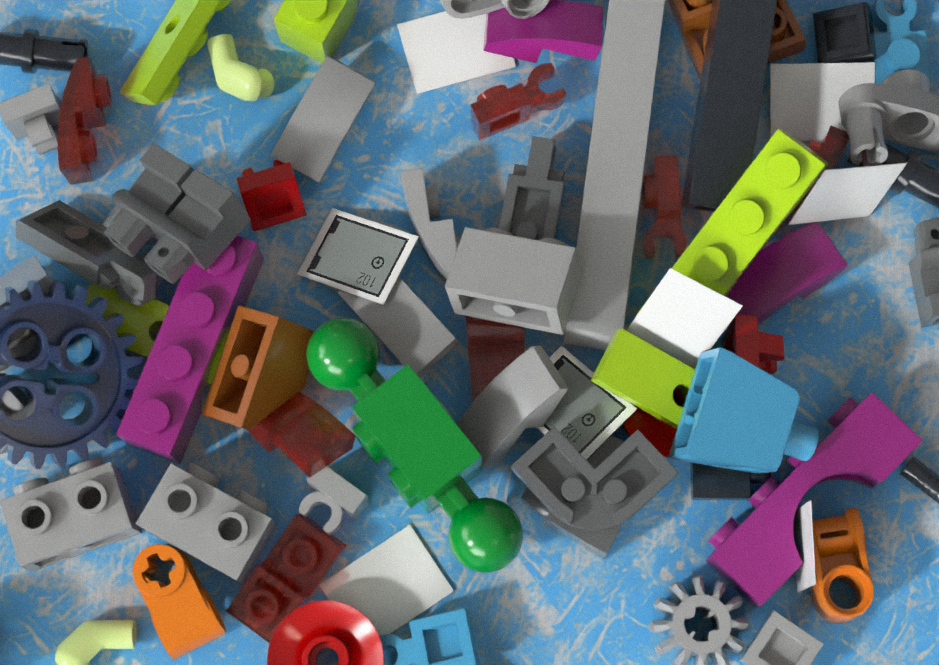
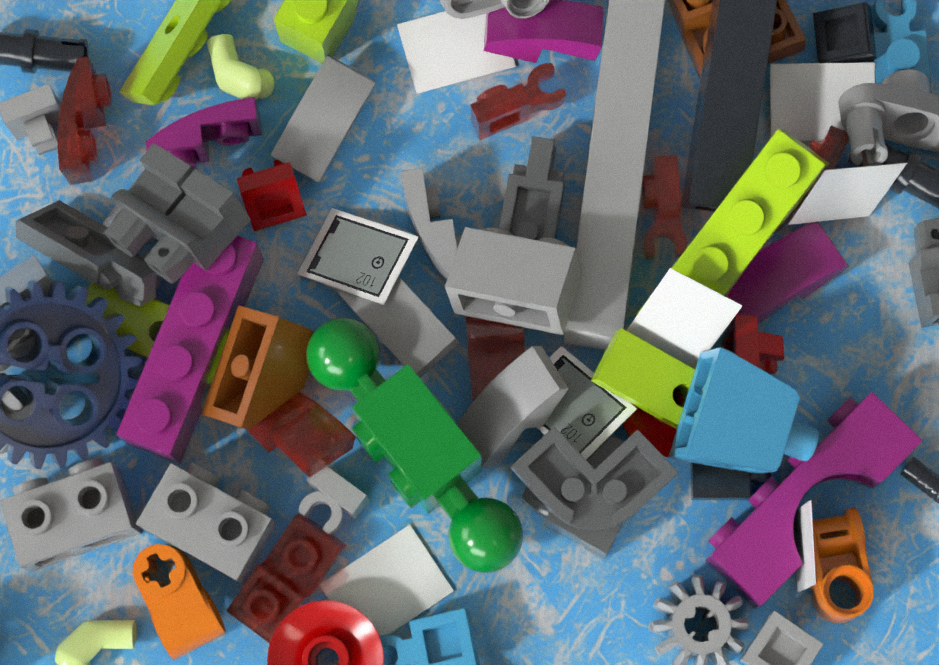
none -> magenta slope [145,97,262,169]

